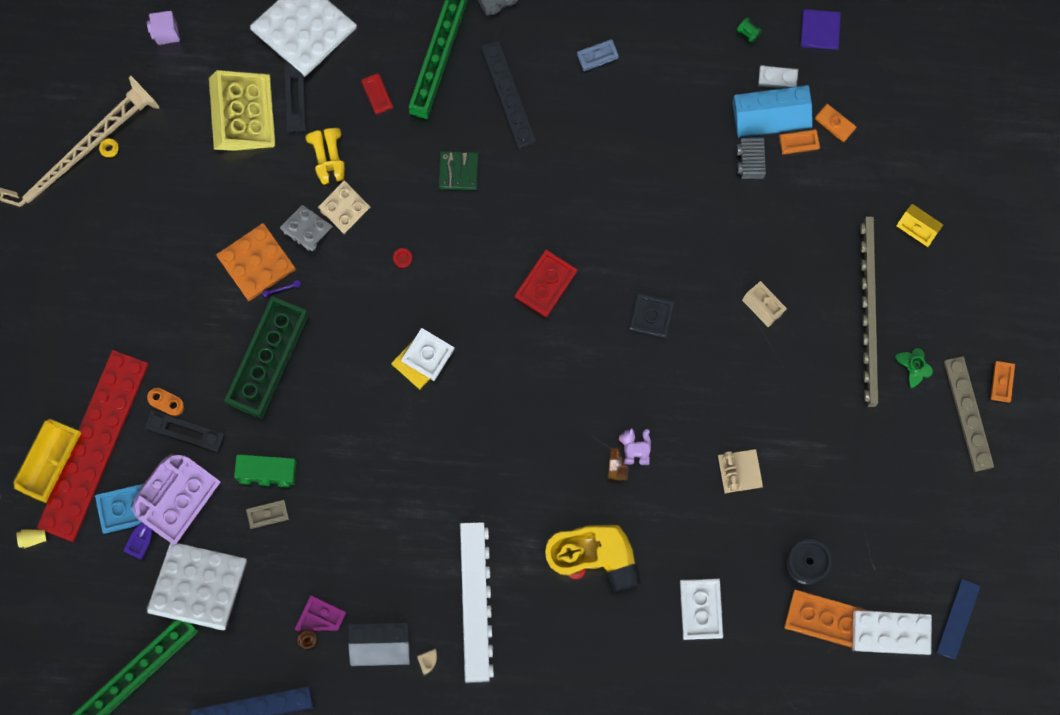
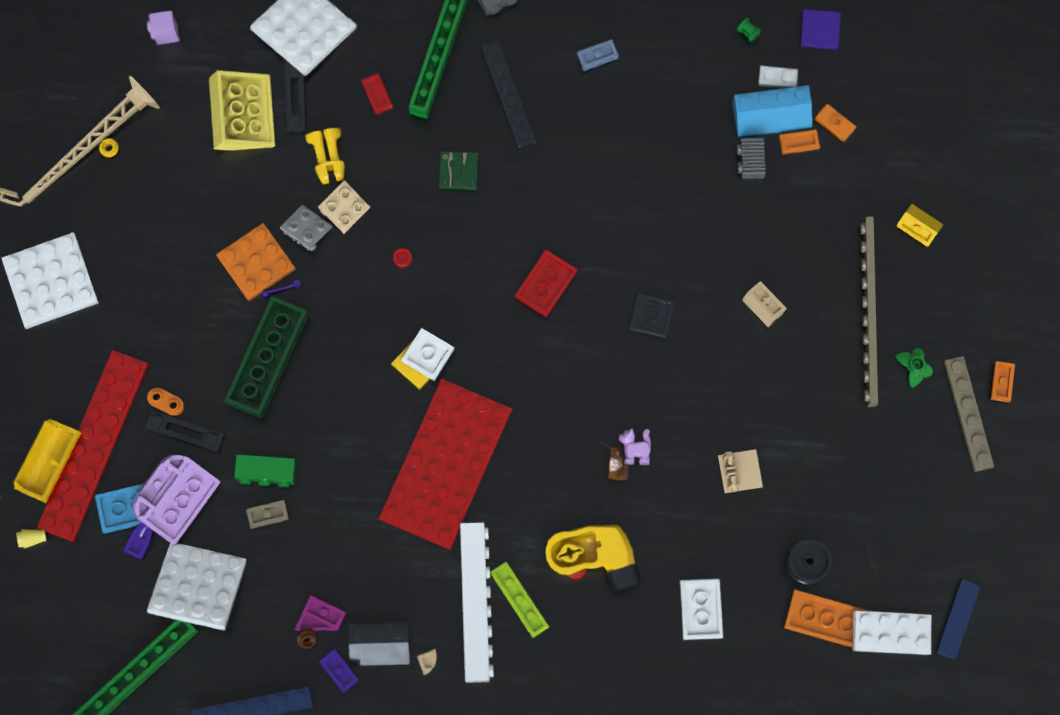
none -> white plate [2,232,99,329]
none -> dark purple plate [319,649,359,693]
none -> red plate [379,379,512,550]
none -> lime tile [490,562,549,638]

